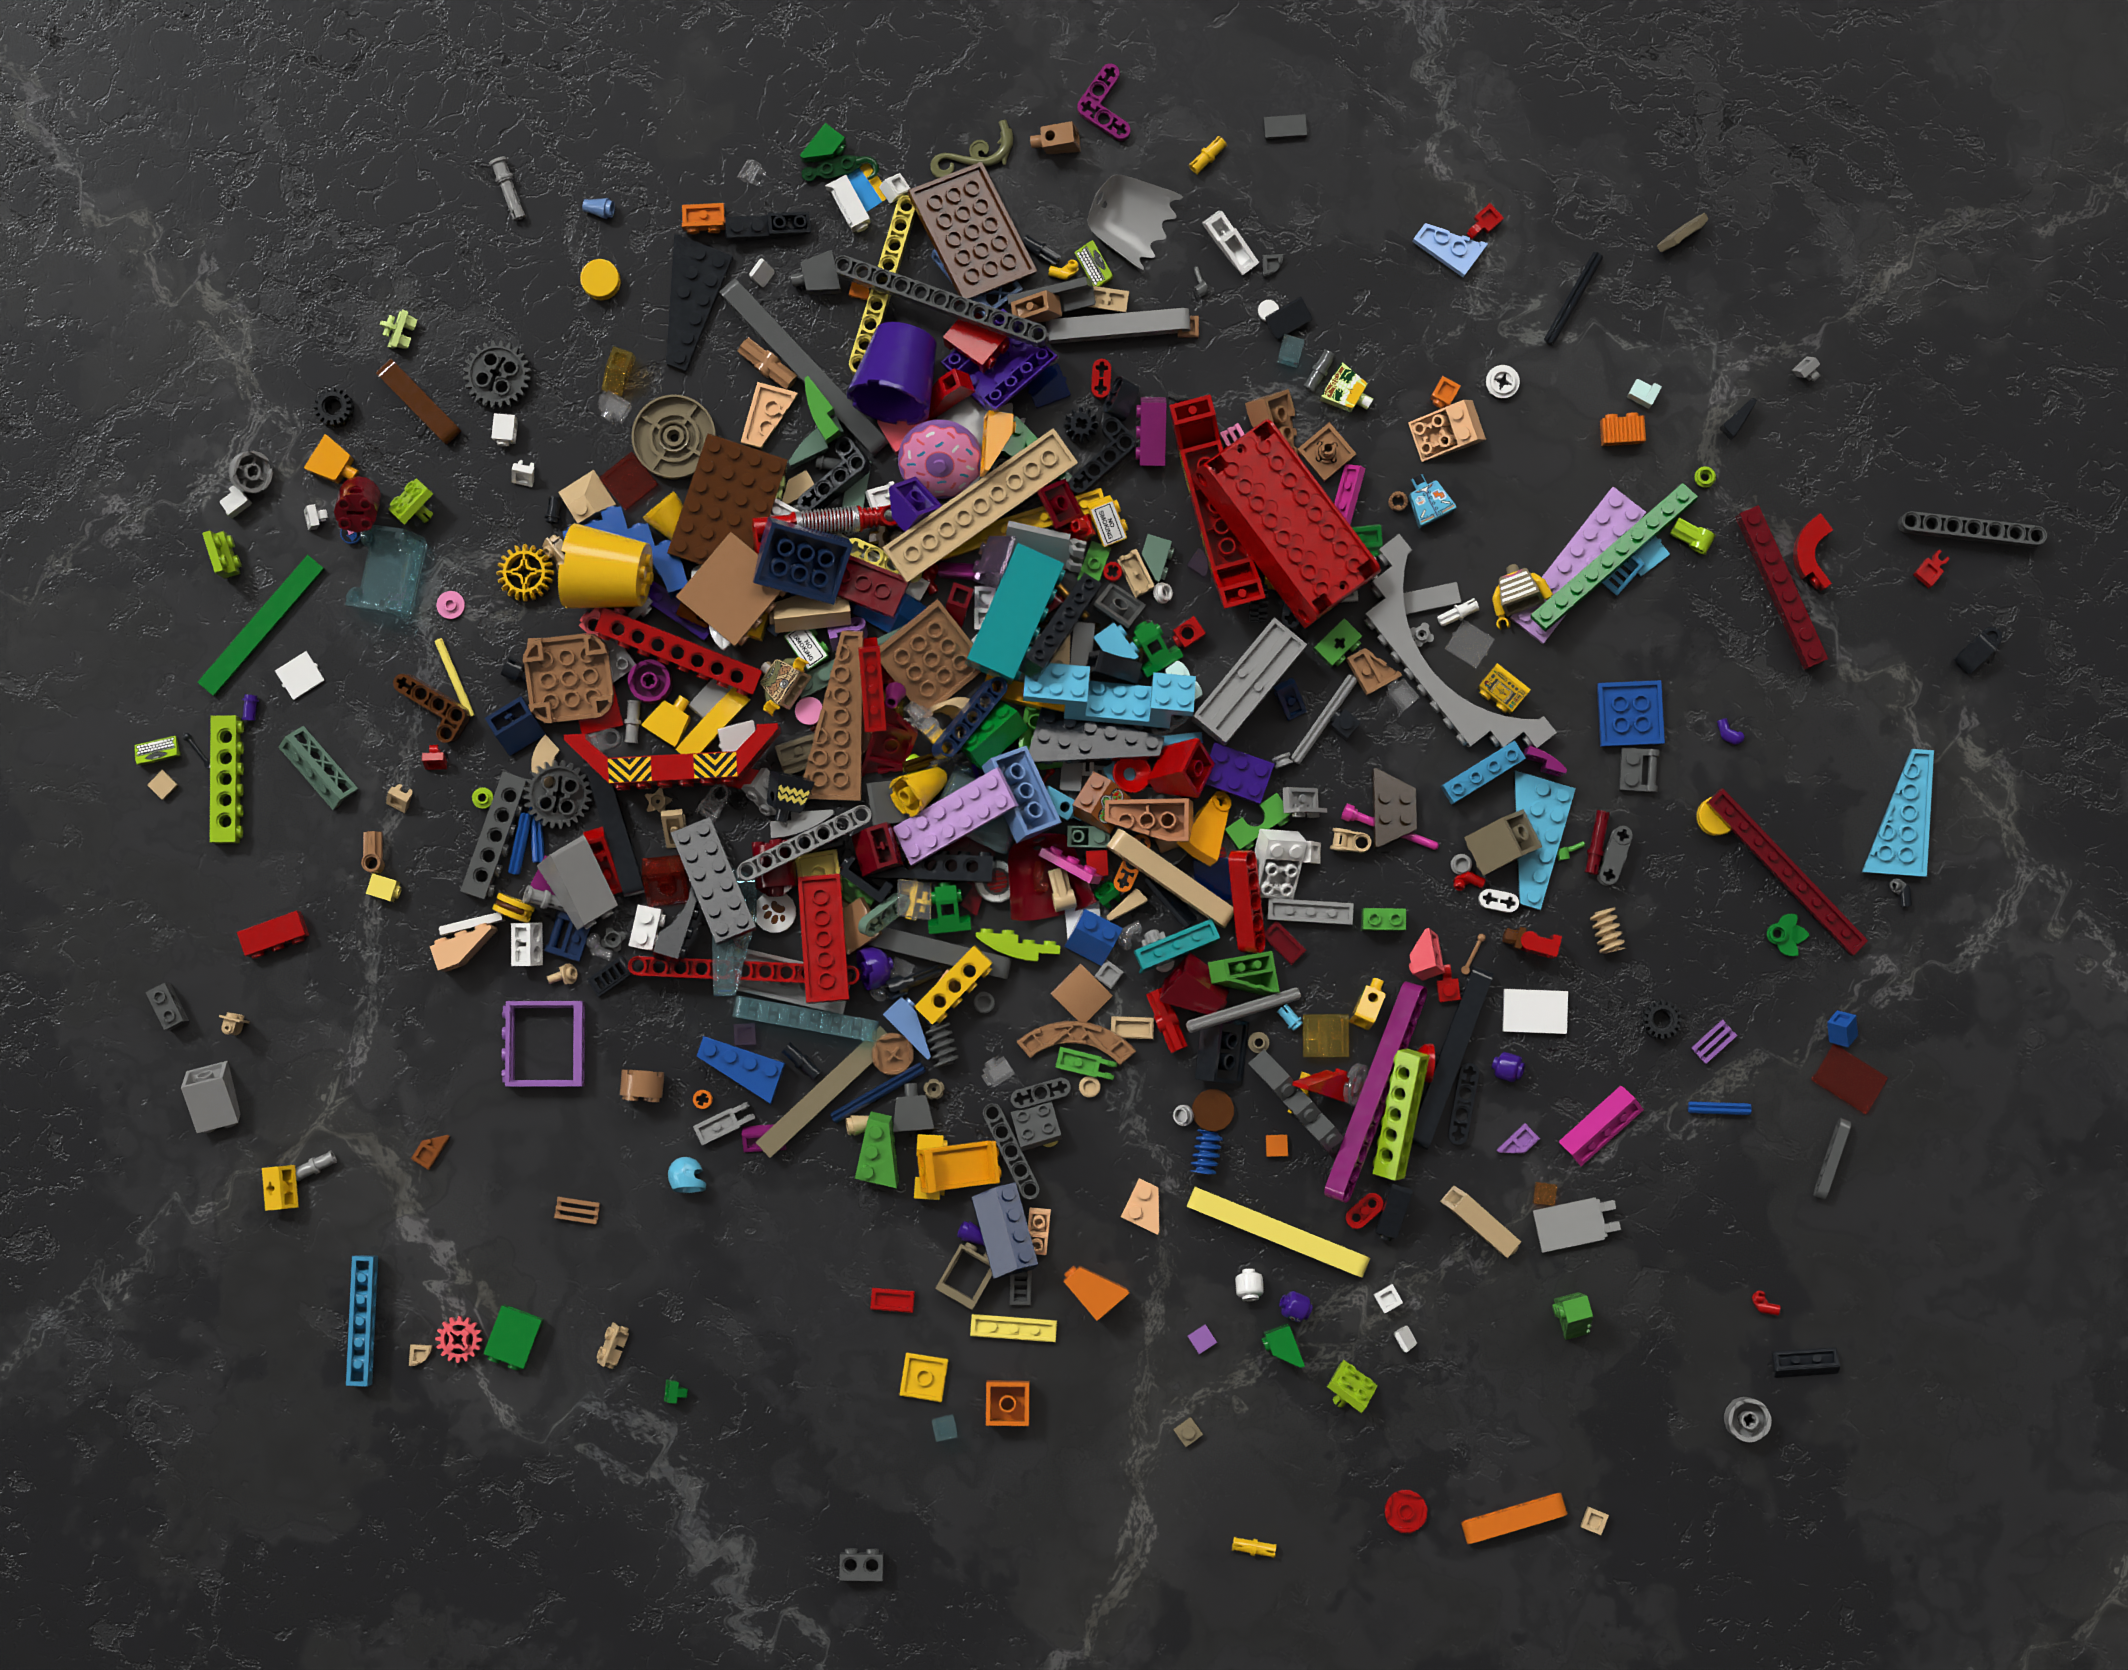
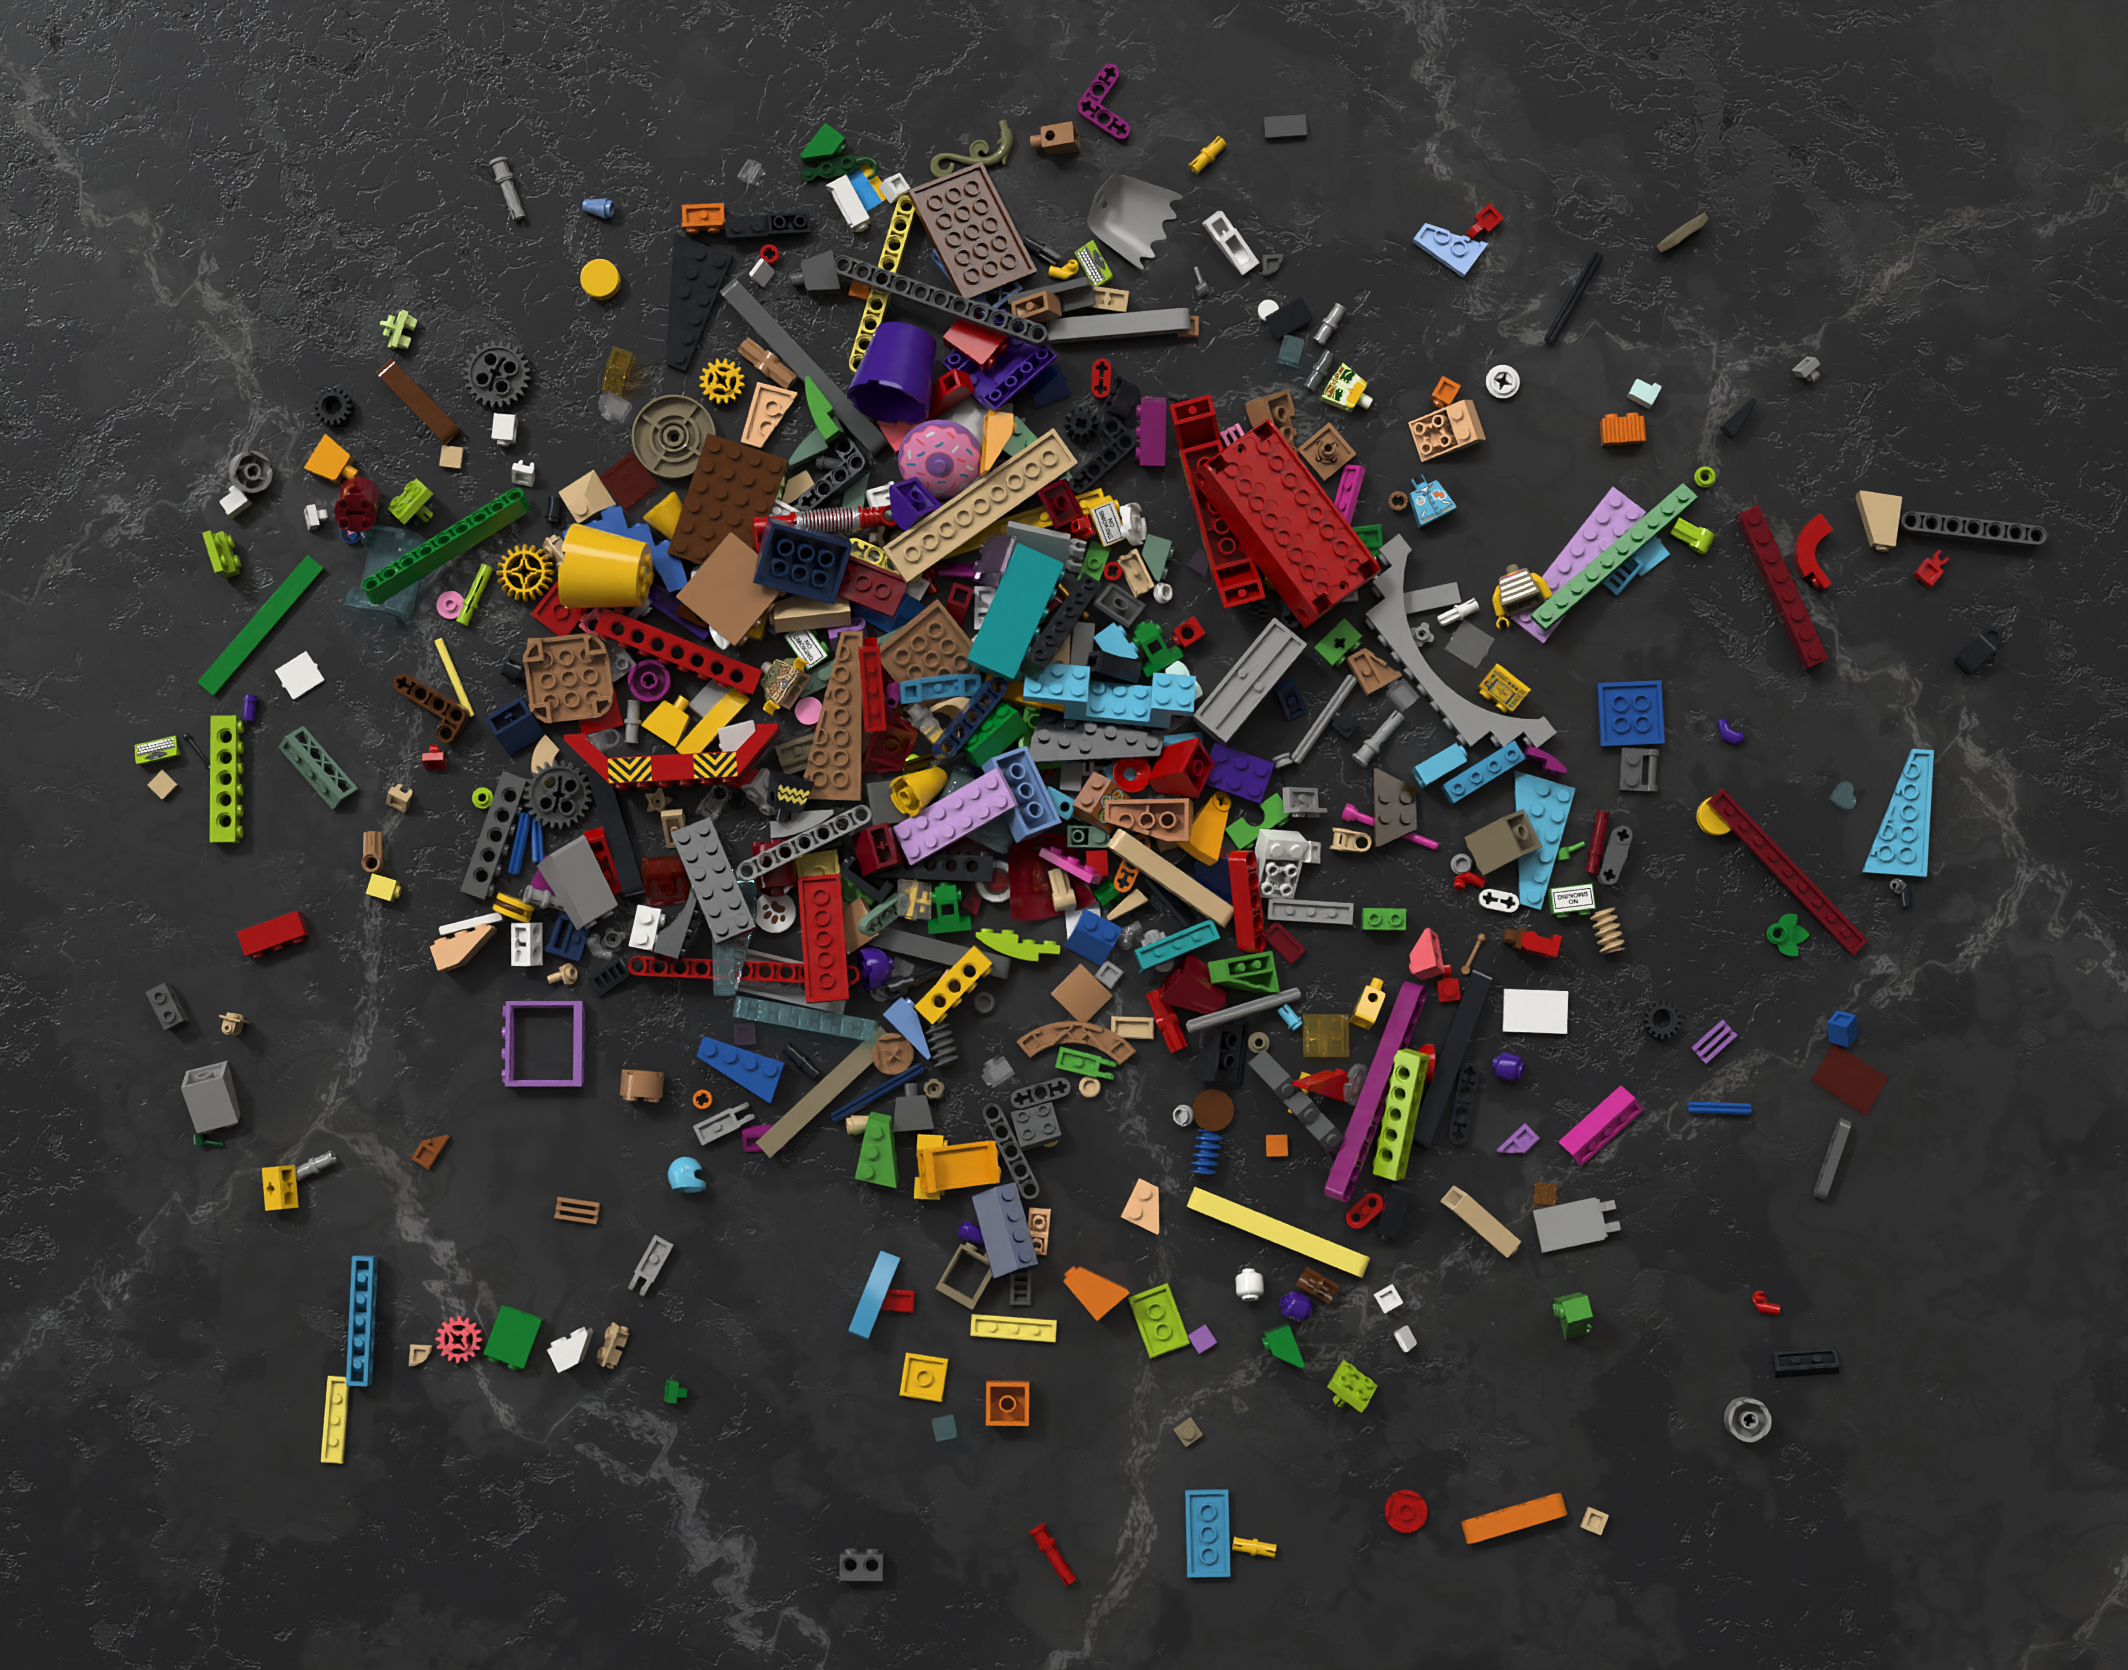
none -> dark green hand [193,1134,224,1148]
none -> light yellow tile [321,1376,350,1464]
none -> green beam [362,488,531,605]
none -> tan tile [439,445,464,470]
none -> lime pin [456,564,494,626]
none -> red plate [531,581,590,636]
none -> white slope [547,1327,593,1373]
none -> light grey hinge [628,1235,674,1297]
none -> yellow gear [699,359,745,405]
none -> red bush [760,244,779,265]
none -> dark azure slope [848,1251,900,1340]
none -> dark azure slope [899,673,981,704]
none -> red pin [1028,1522,1076,1586]
none -> white plate [1120,503,1147,546]
none -> lime tile [1128,1283,1190,1358]
none -> dark azure plate [1185,1489,1230,1578]
none -> reddish brown hips [1296,1266,1340,1304]
none -> light grey pin [1313,303,1347,346]
none -> light grey pin [1352,710,1405,768]
none -> medium azure slope [1411,743,1468,789]
none -> brick [1548,883,1596,918]
none -> clear light blue tile [1829,782,1856,809]
none -> tan slope [1856,490,1902,552]

